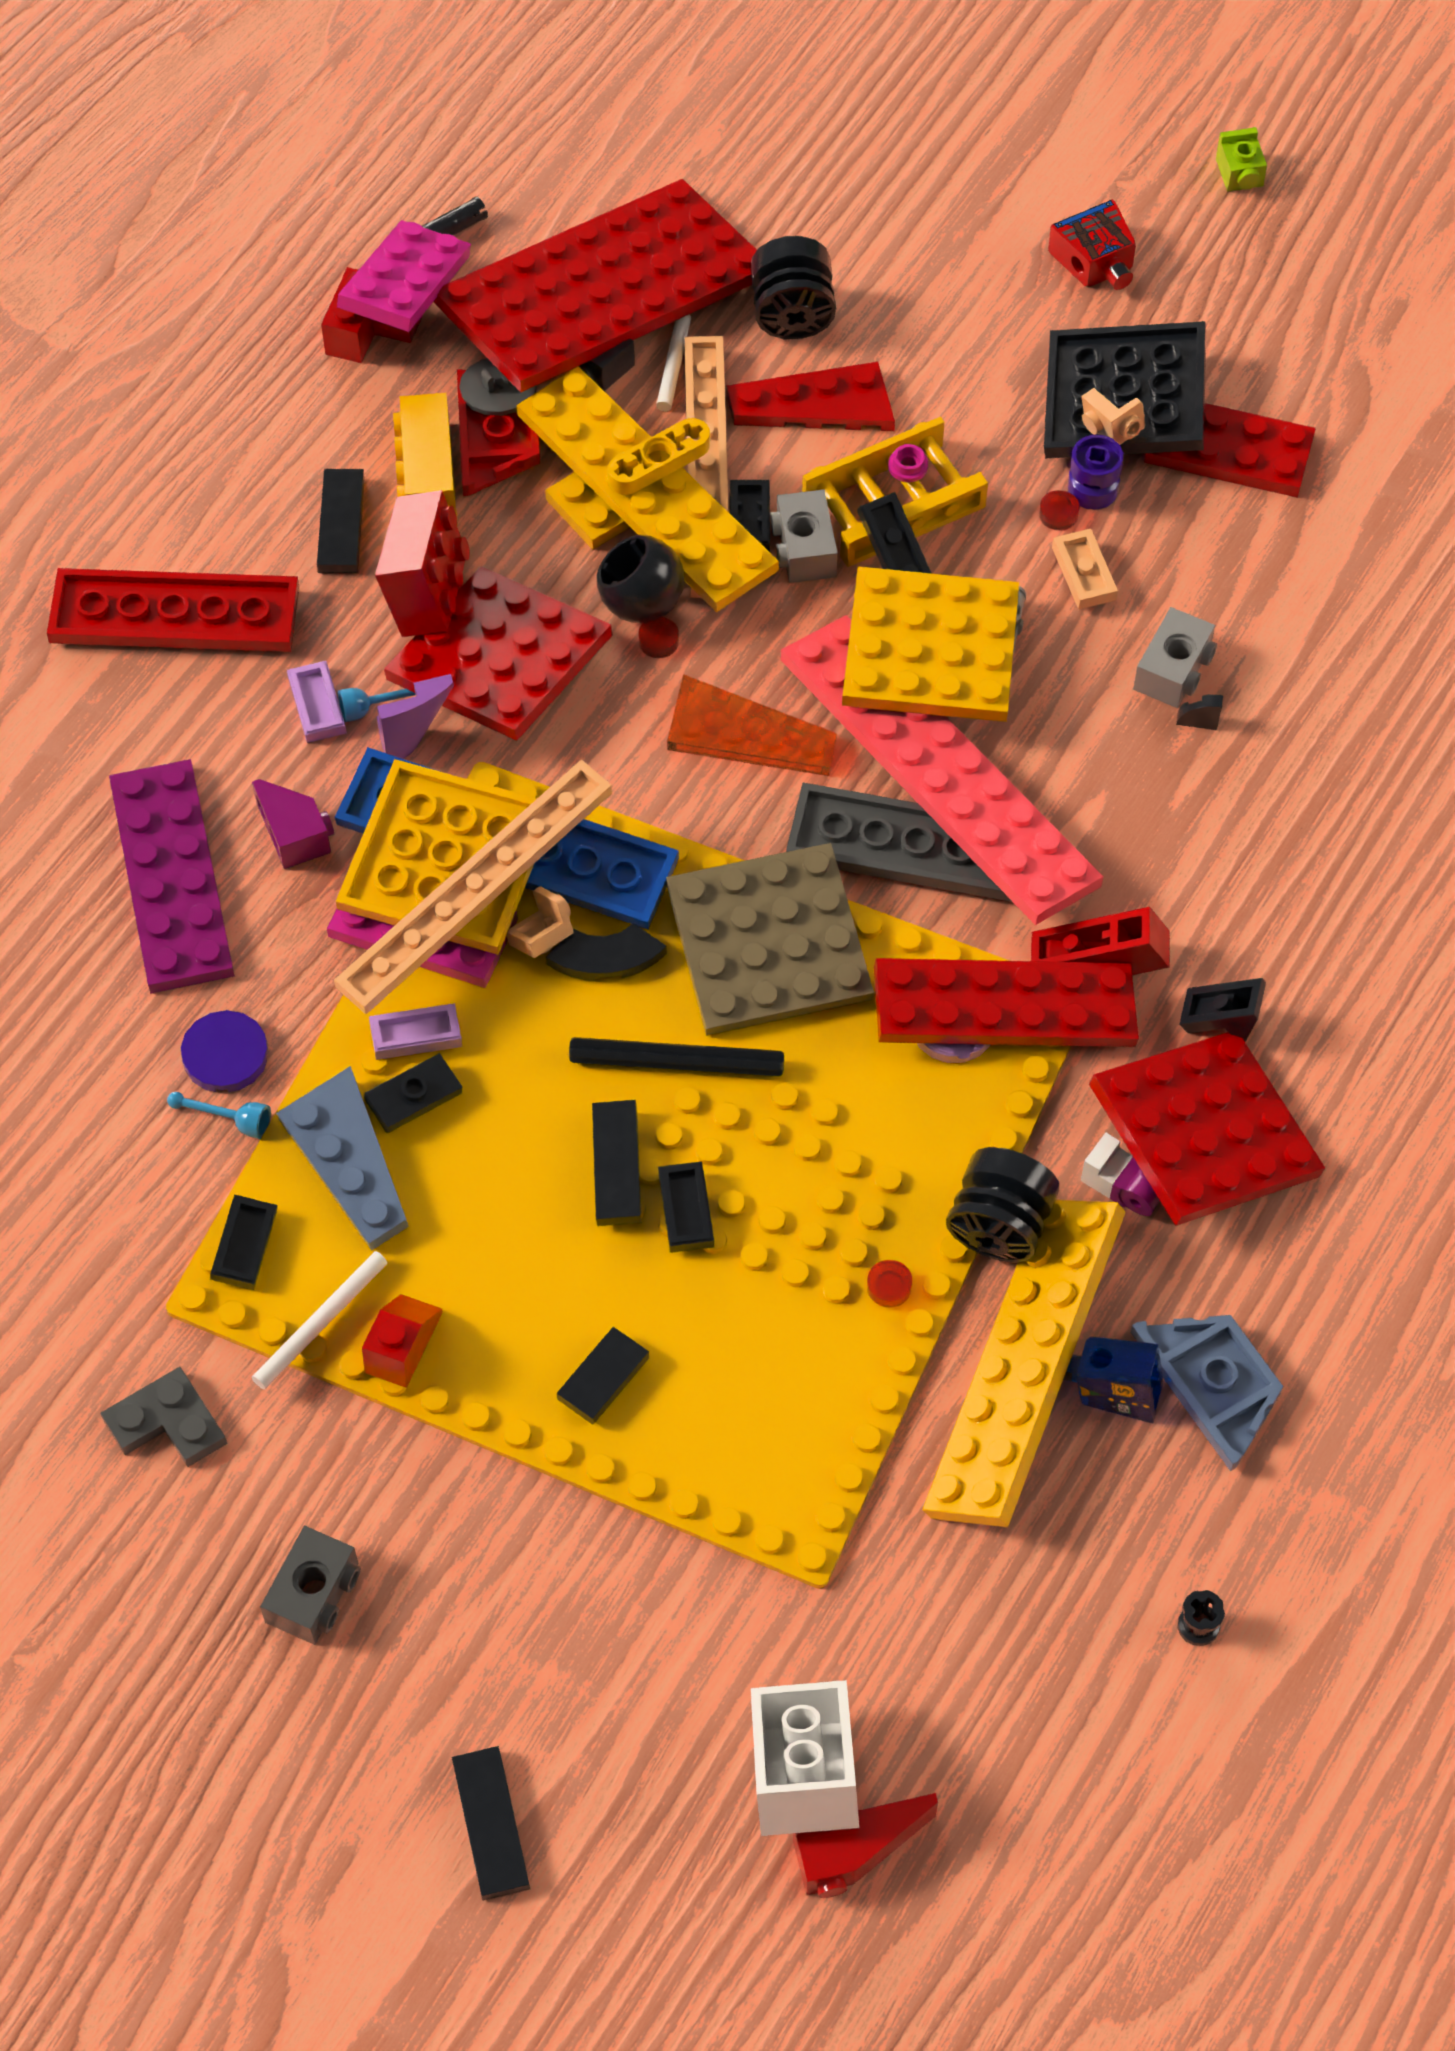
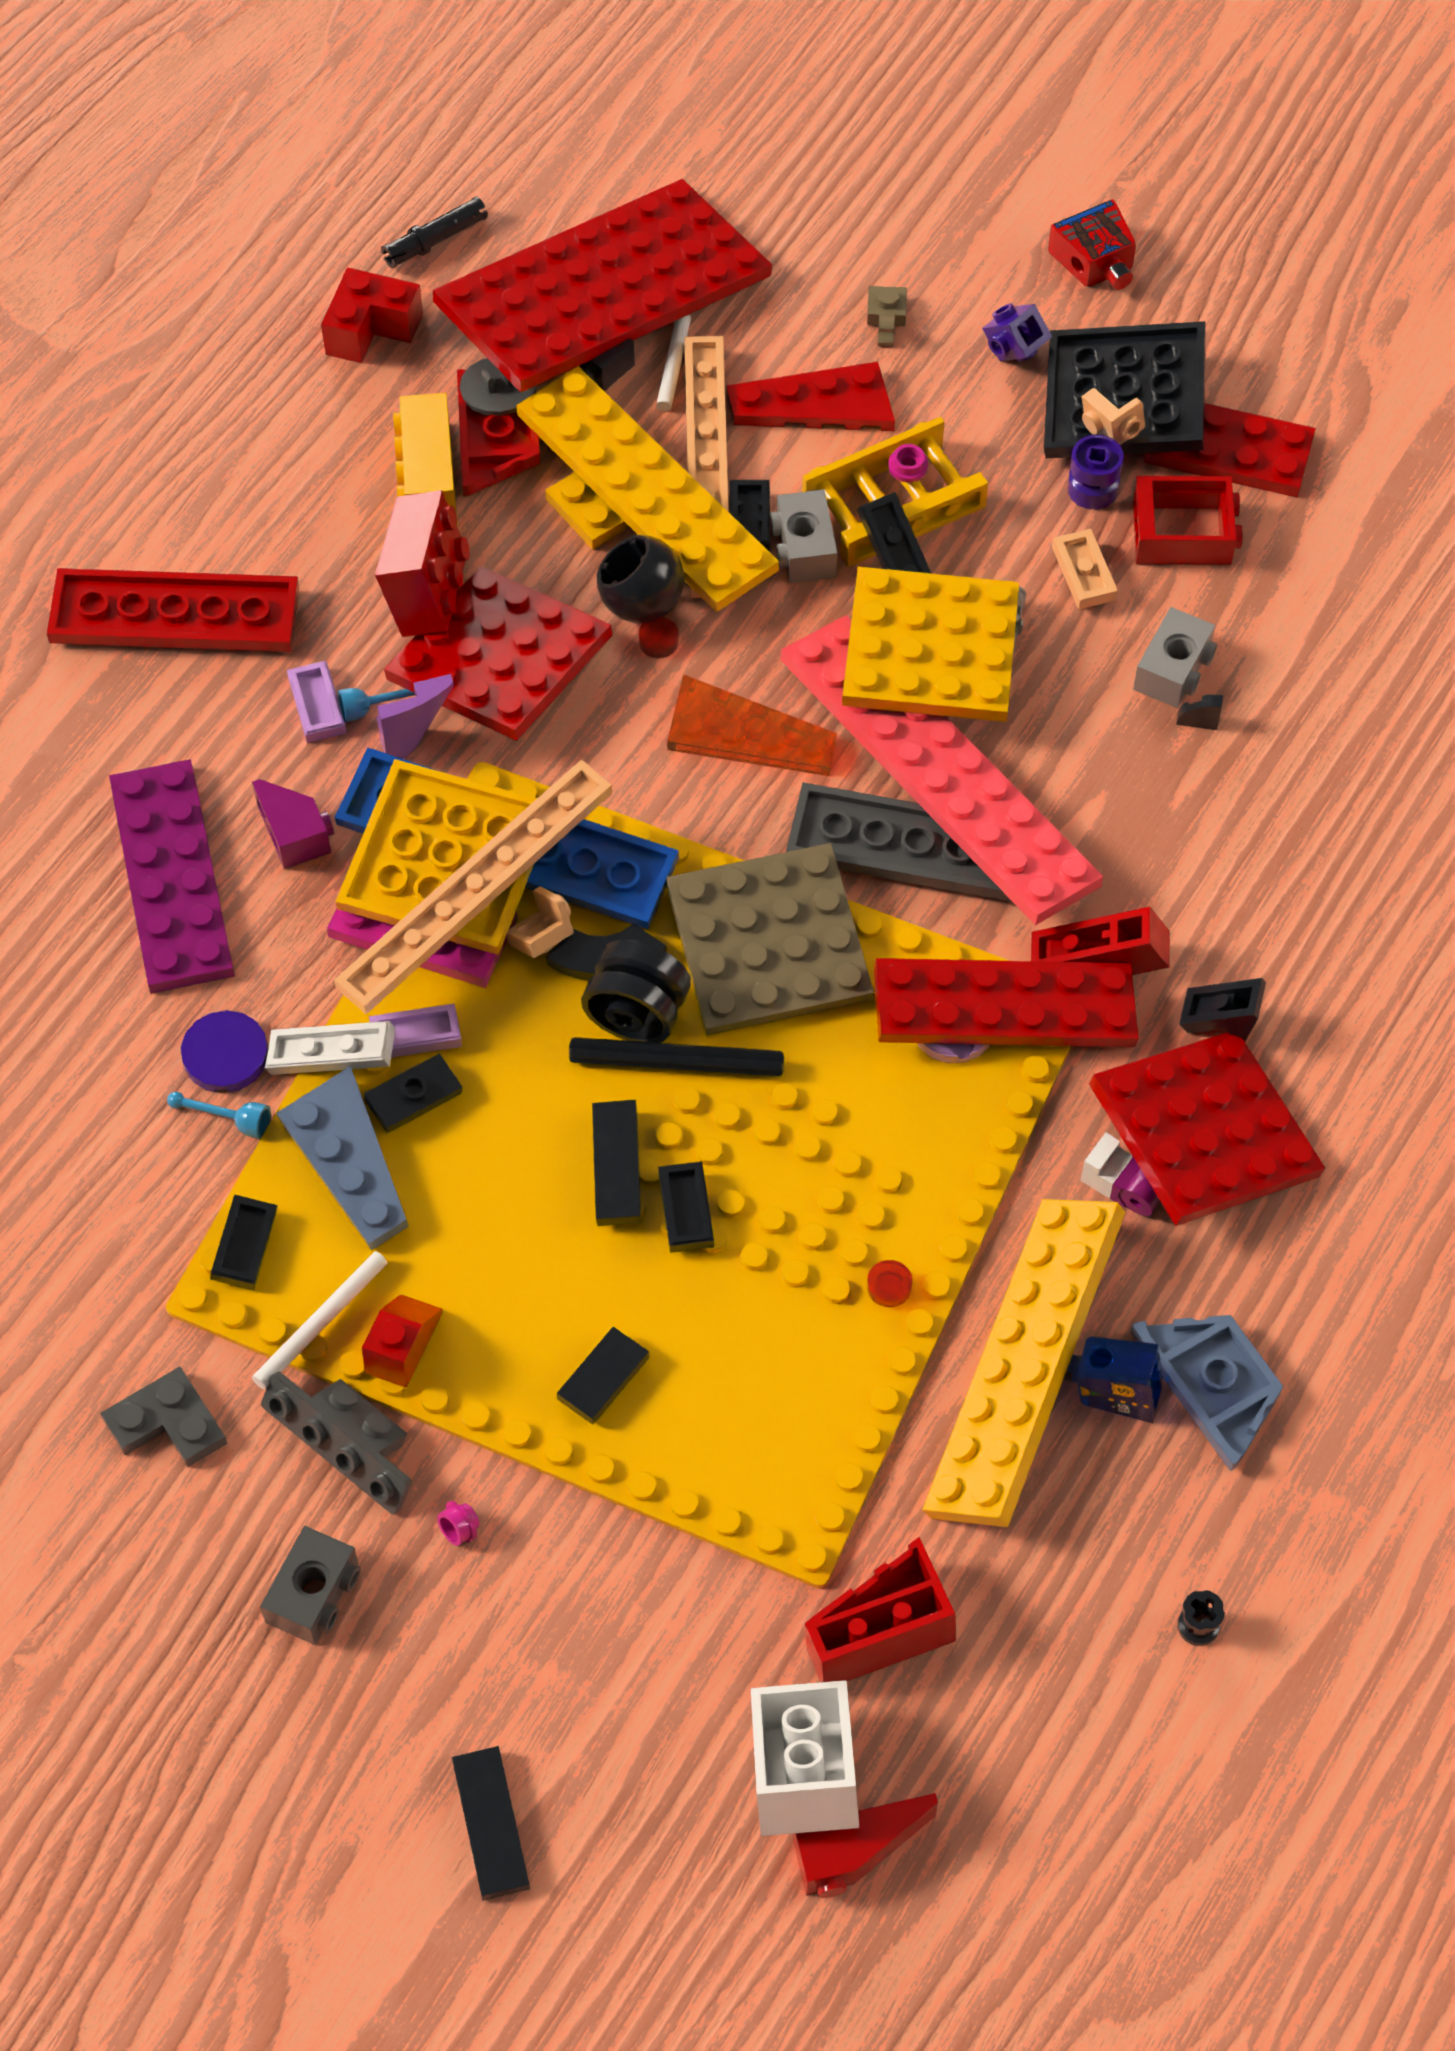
black tile [317,469,365,573] -> none
dark pink plate [337,220,471,332] -> none
yellow beam [607,418,710,495] -> none
black wheel [751,236,836,339] -> none
black wheel [946,1147,1059,1263] -> none
clear red tile [1039,490,1080,531] -> none
lime brick [1216,127,1267,192] -> none
none -> dark grey bracket [261,1371,412,1514]
none -> white tile [265,1021,396,1075]
none -> dark pink plate [437,1501,479,1546]
none -> black wheel [581,939,691,1043]
none -> red wedge [804,1537,956,1682]
none -> dark tan plate [867,286,907,346]
none -> dark purple brick [982,303,1052,362]
none -> red window [1132,476,1243,565]

